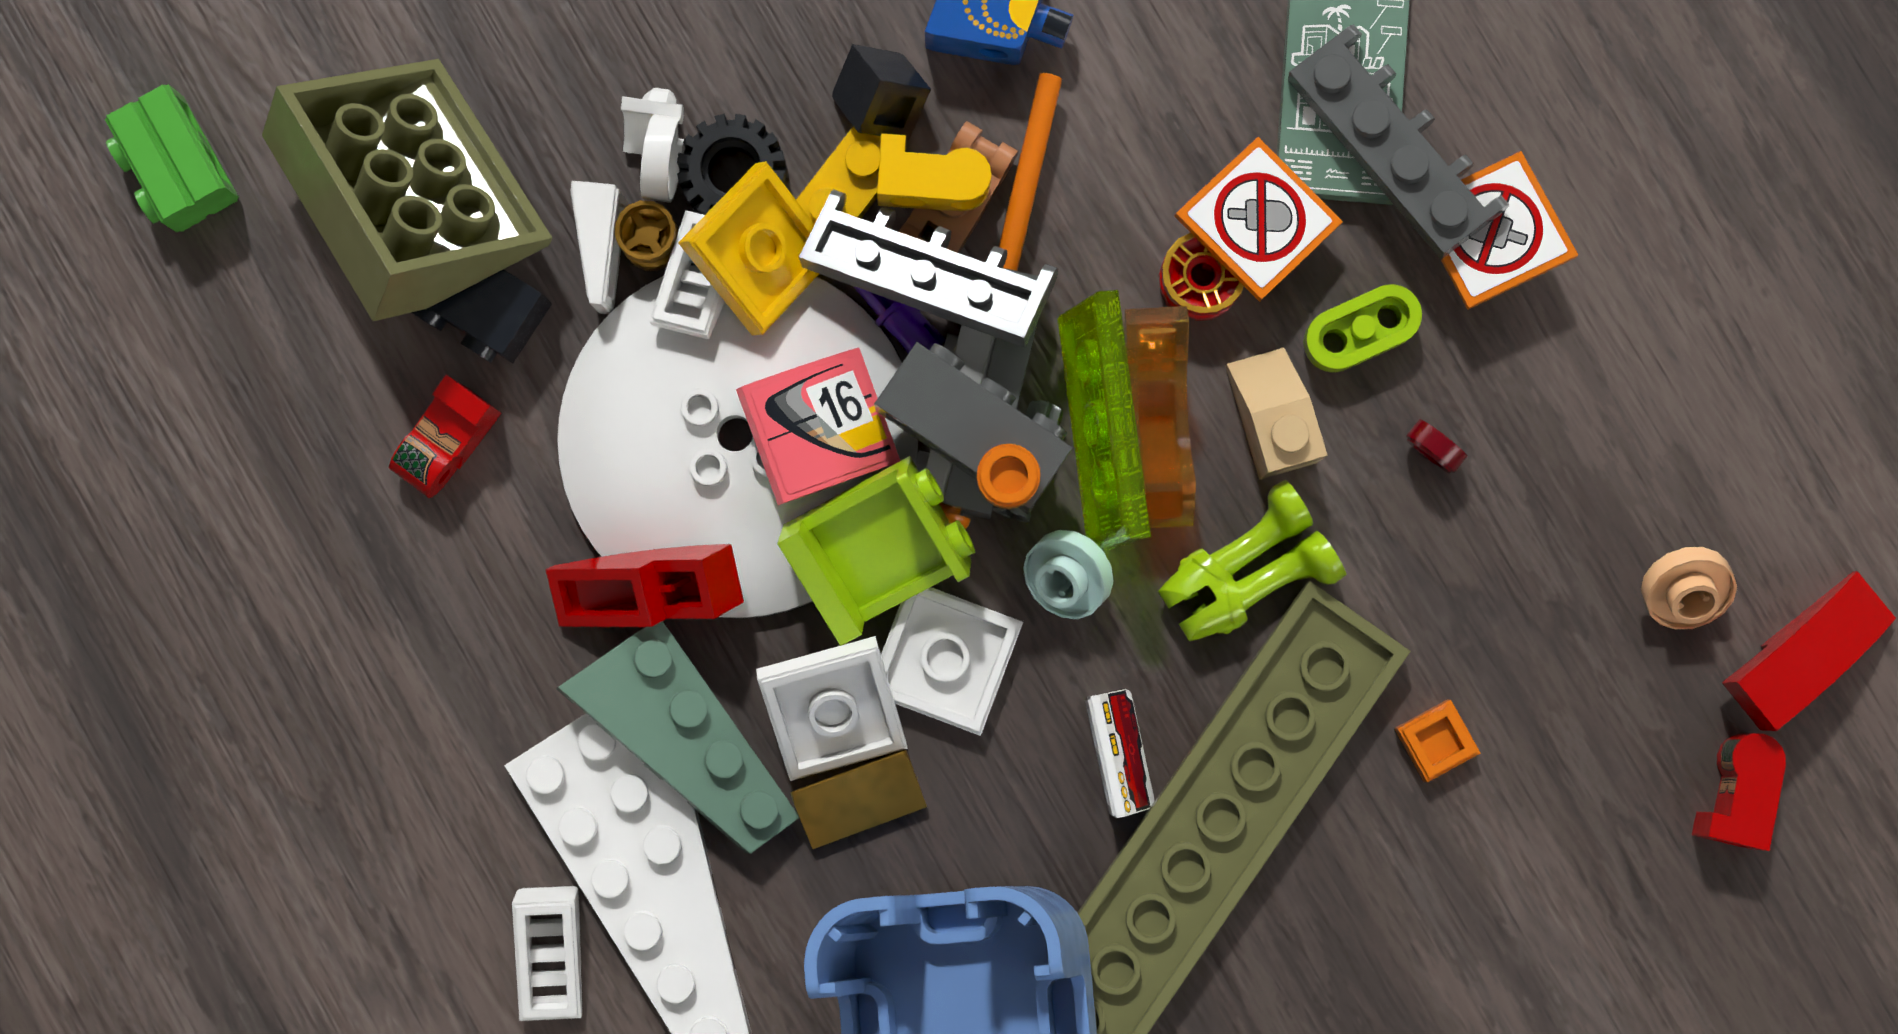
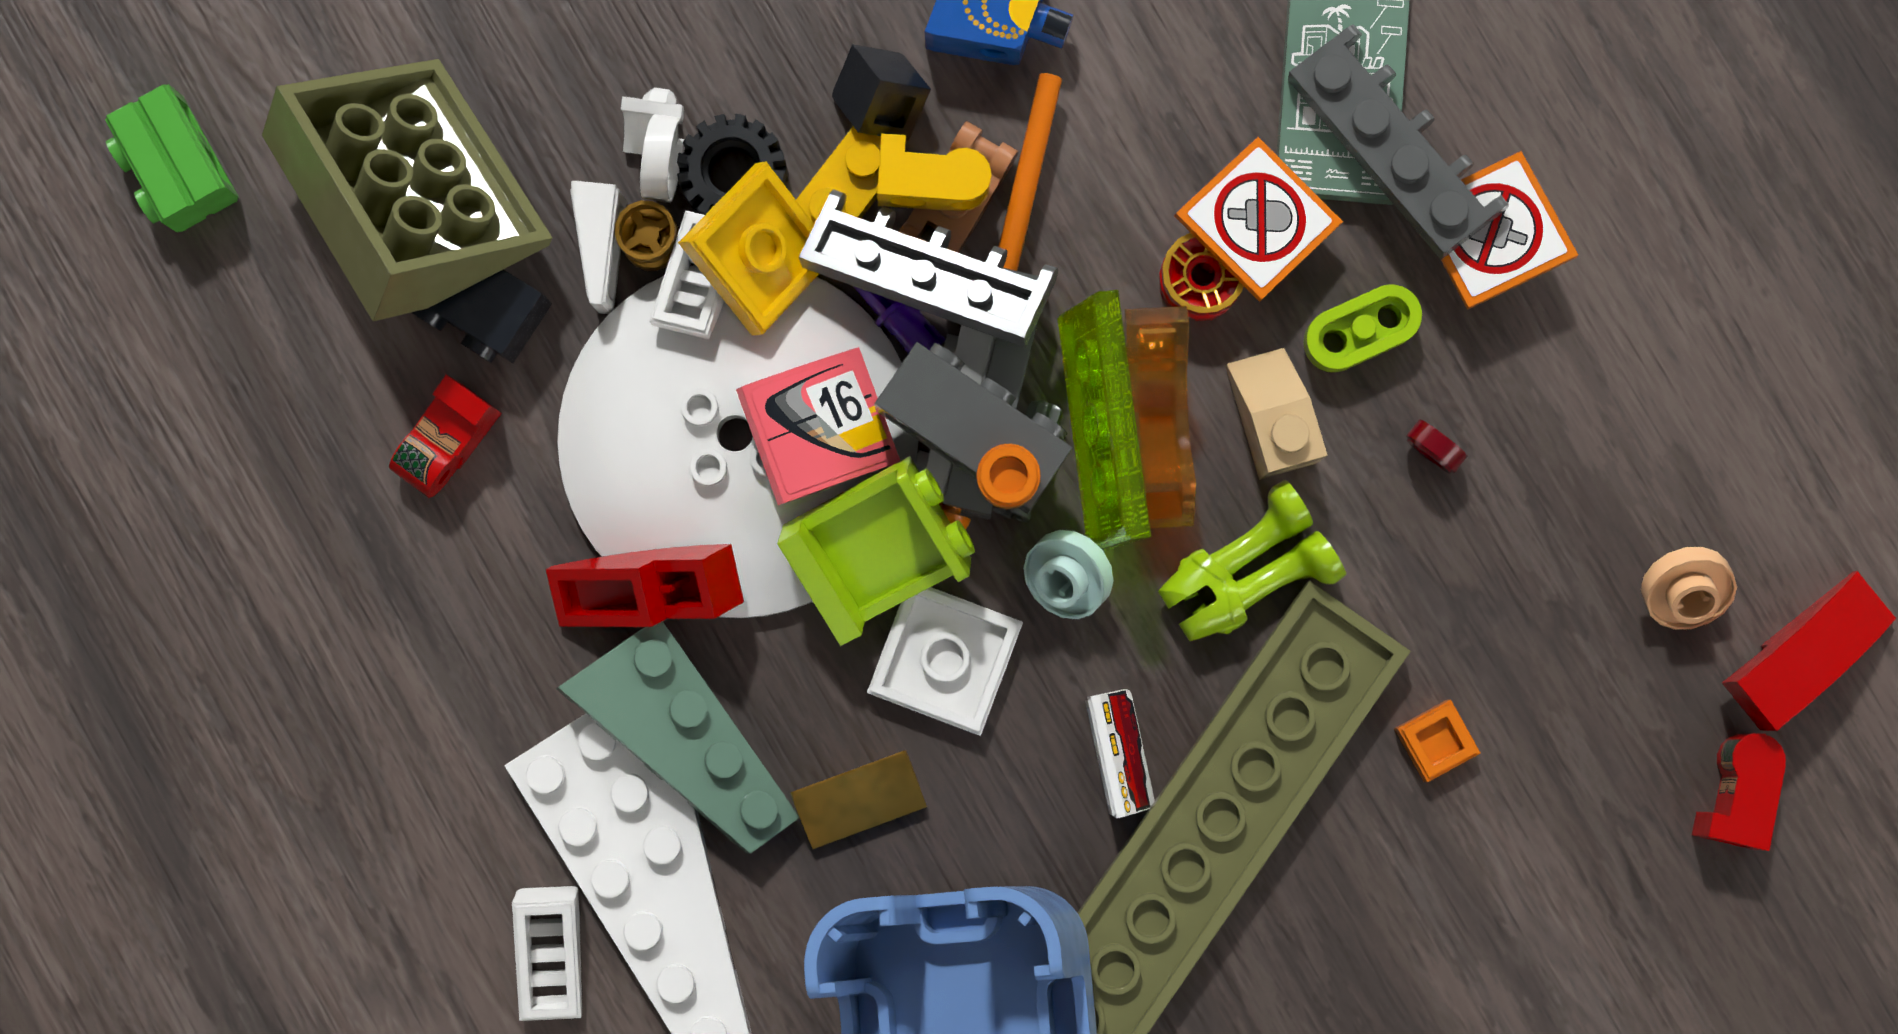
white tile [756,636,908,781] -> none

